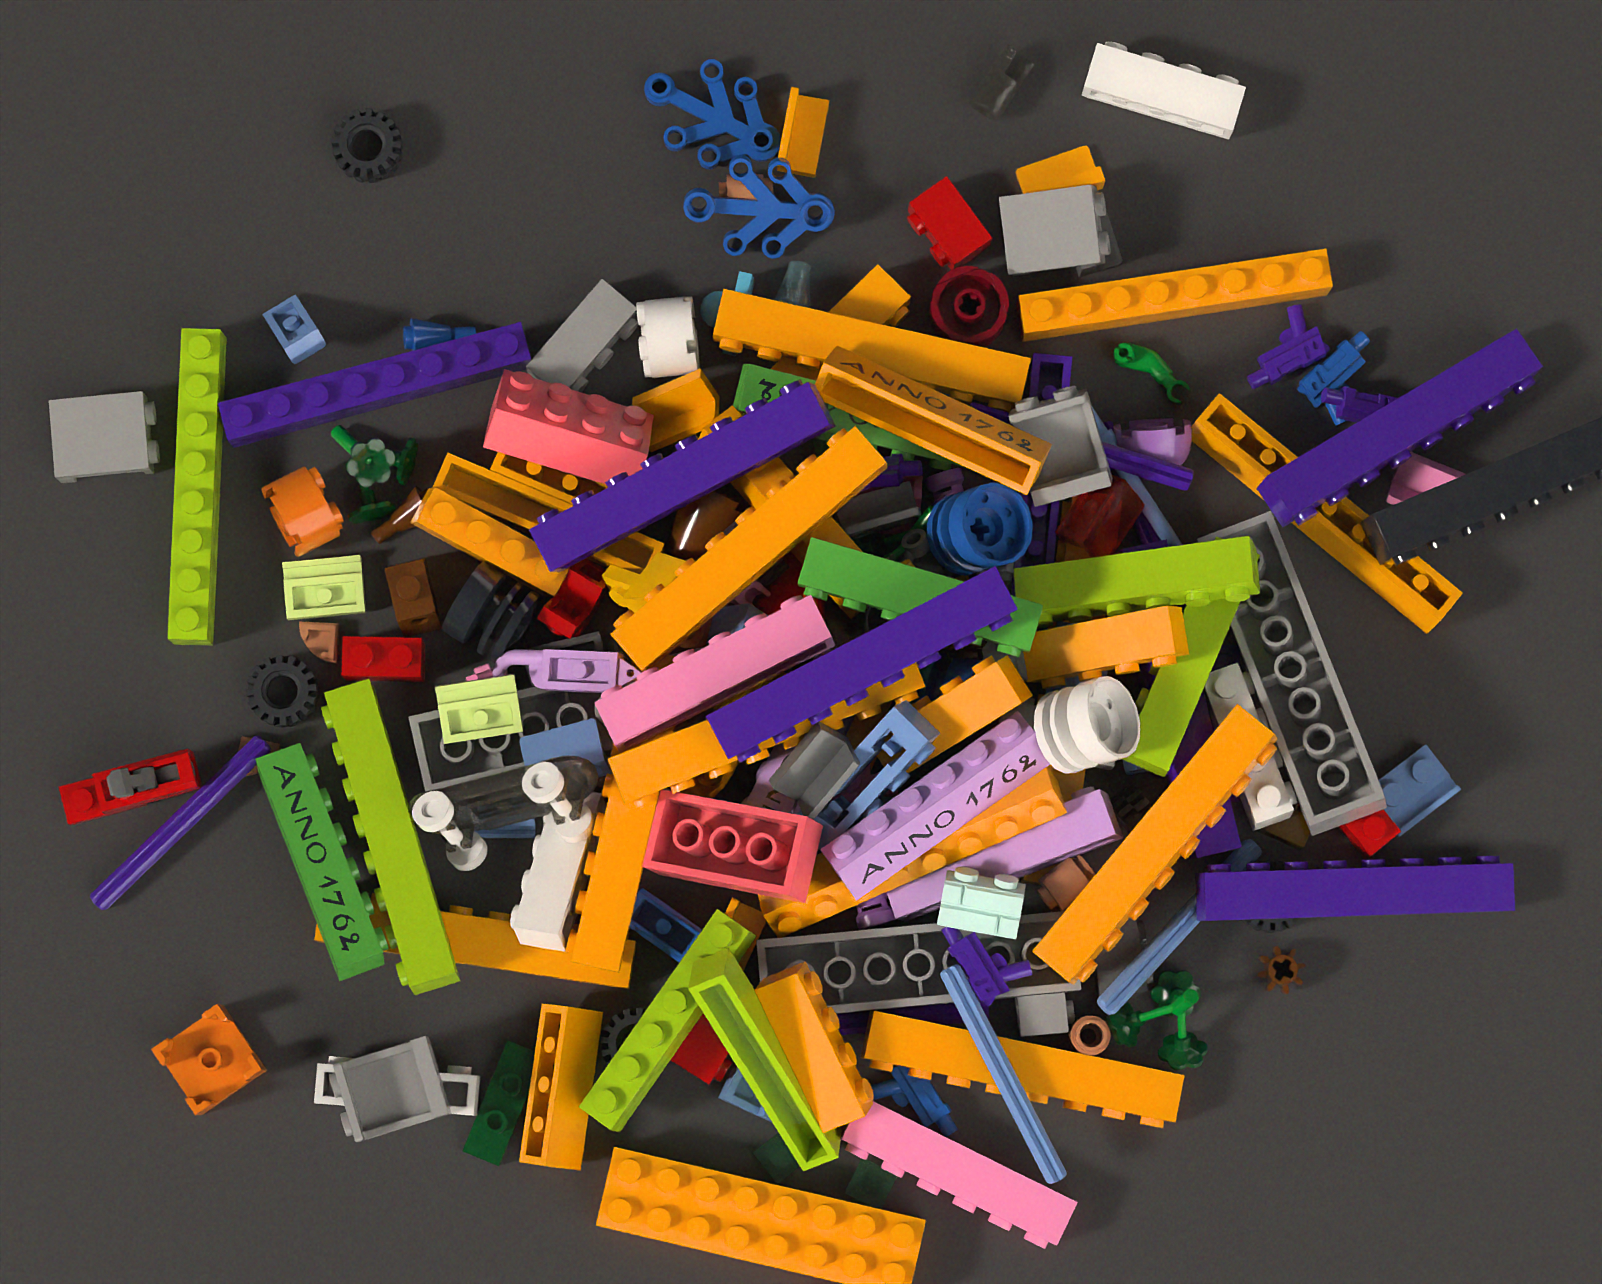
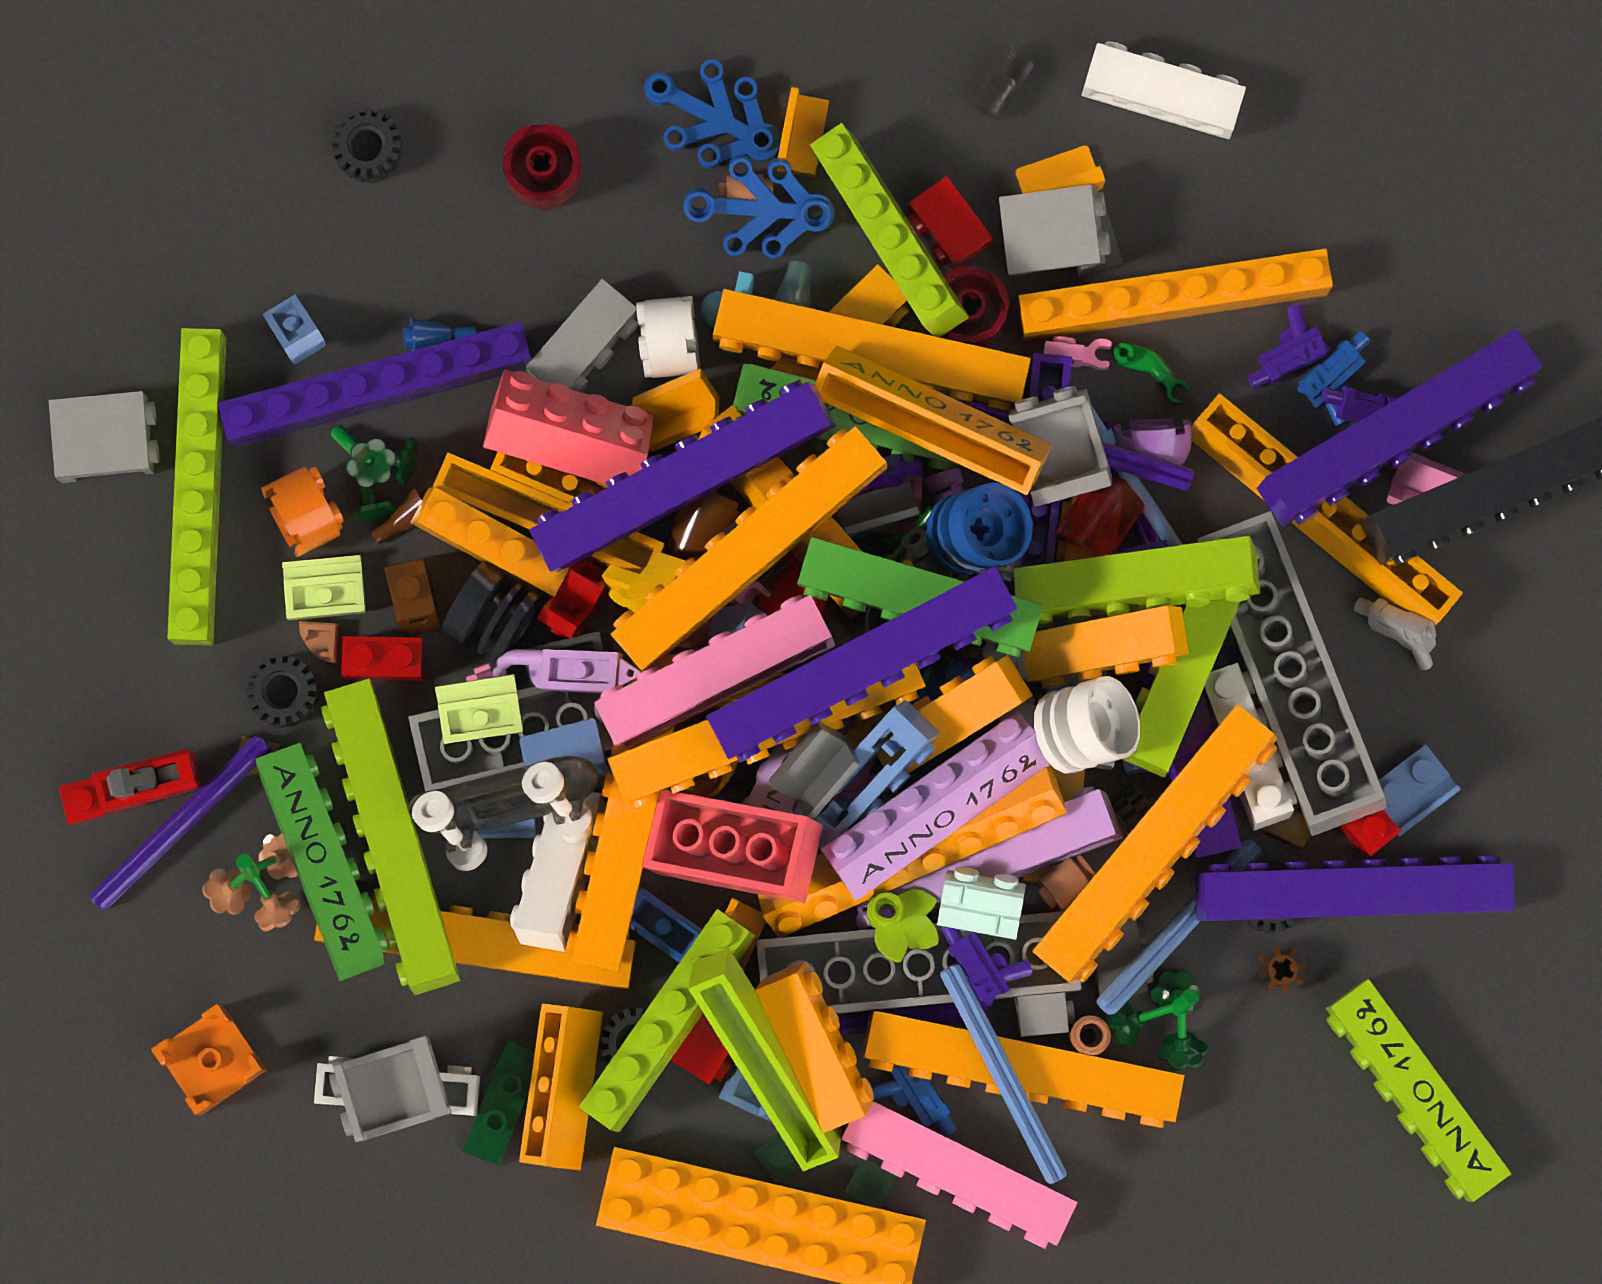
none -> nougat plant [202,833,301,931]
none -> dark red brick [503,124,583,211]
none -> lime brick [810,123,969,338]
none -> lime plate [867,889,939,963]
none -> bright pink plate [1043,336,1112,371]
none -> lime brick [1326,979,1511,1202]
none -> light grey piece [1354,597,1437,670]

